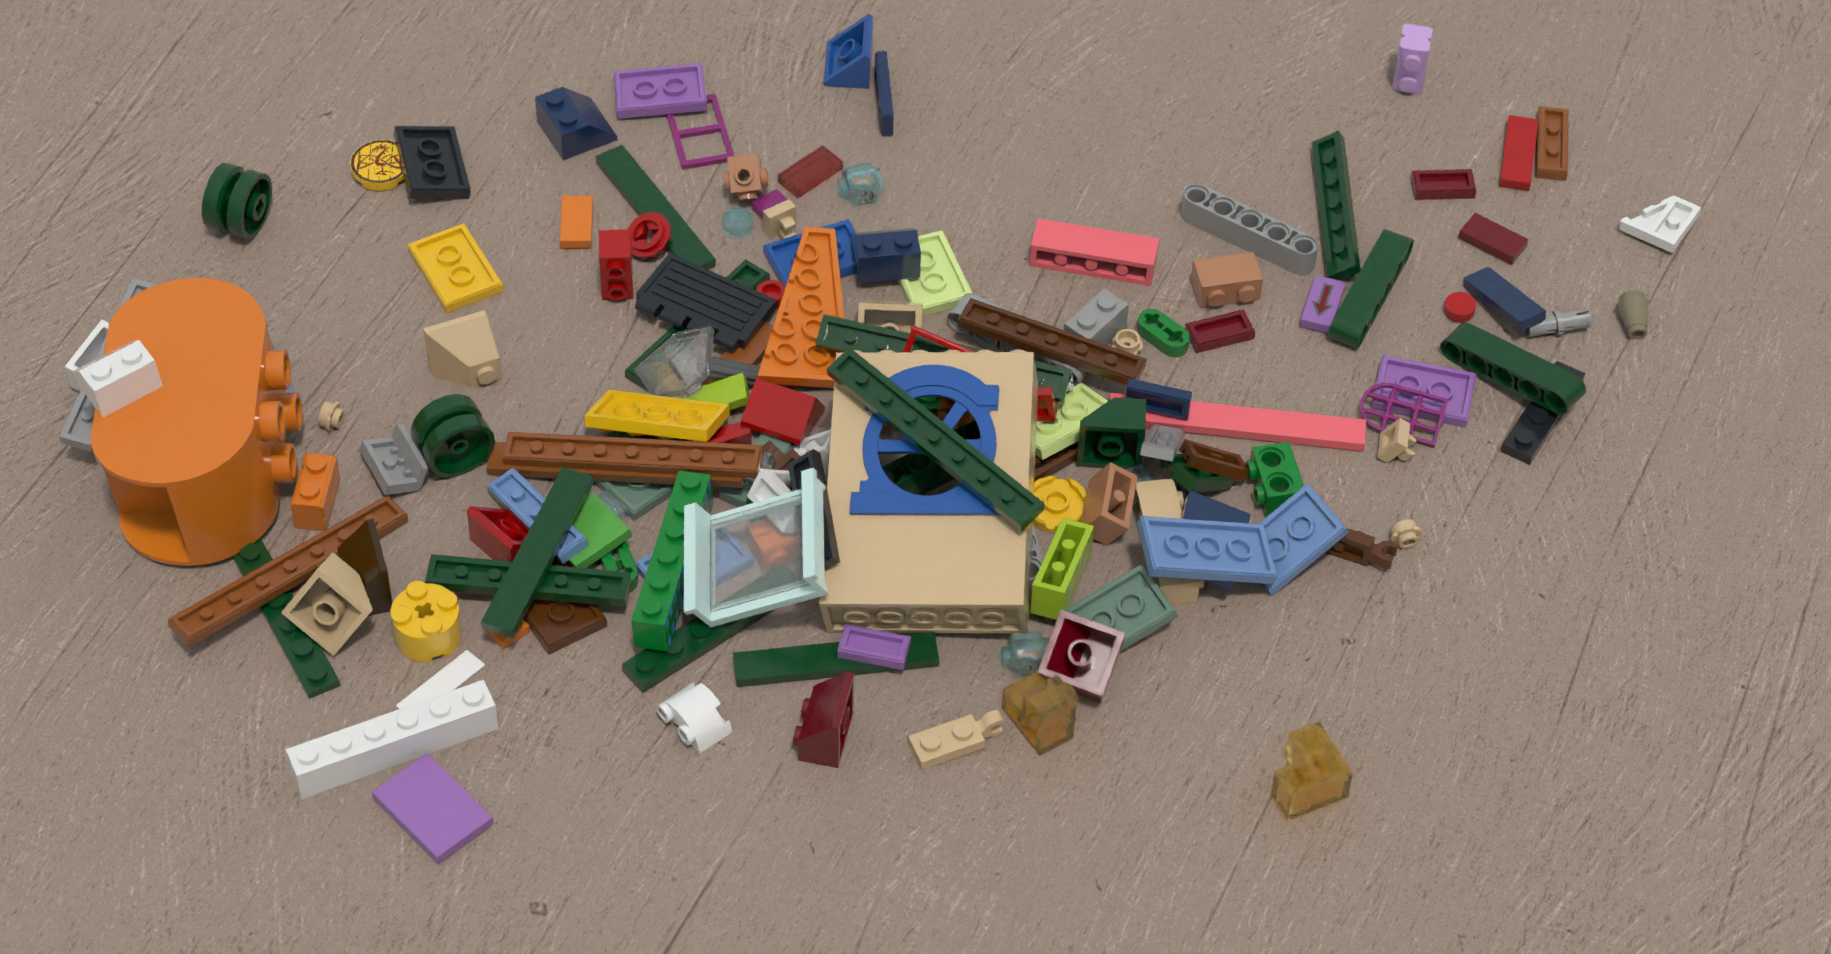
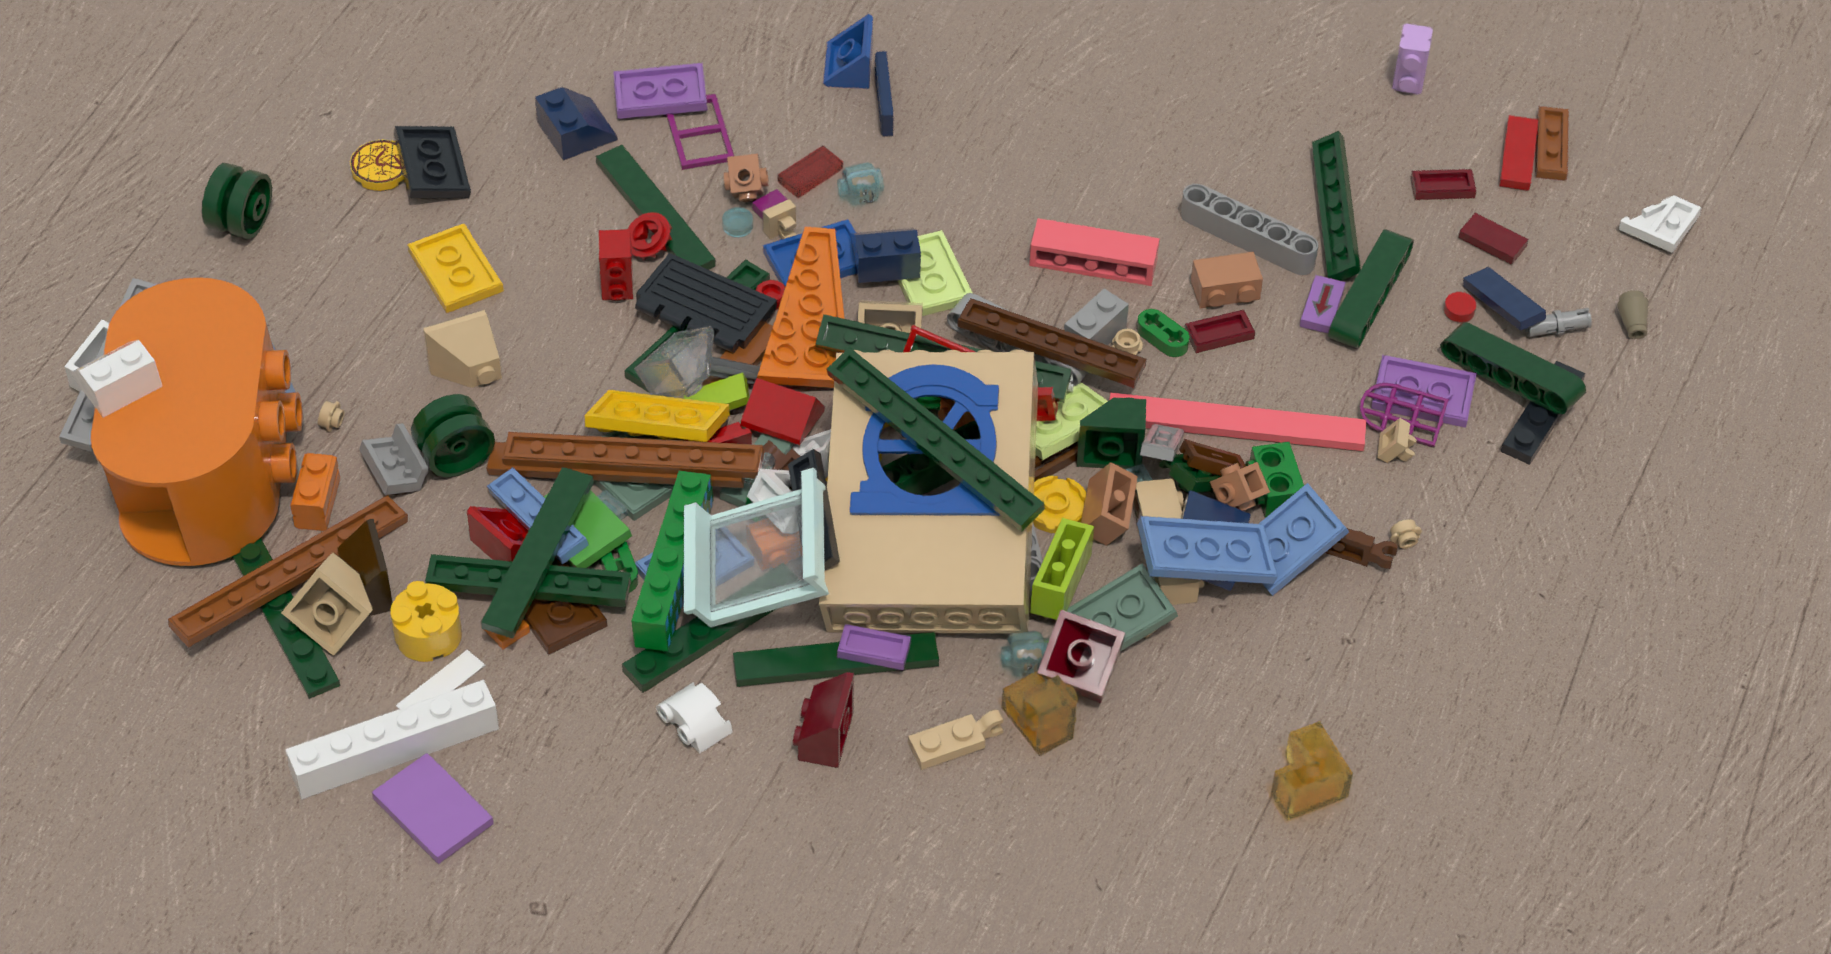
orange tile [560,196,593,248] -> none
dark blue tile [1126,378,1192,421] -> none
none -> nougat brick [1210,462,1270,511]

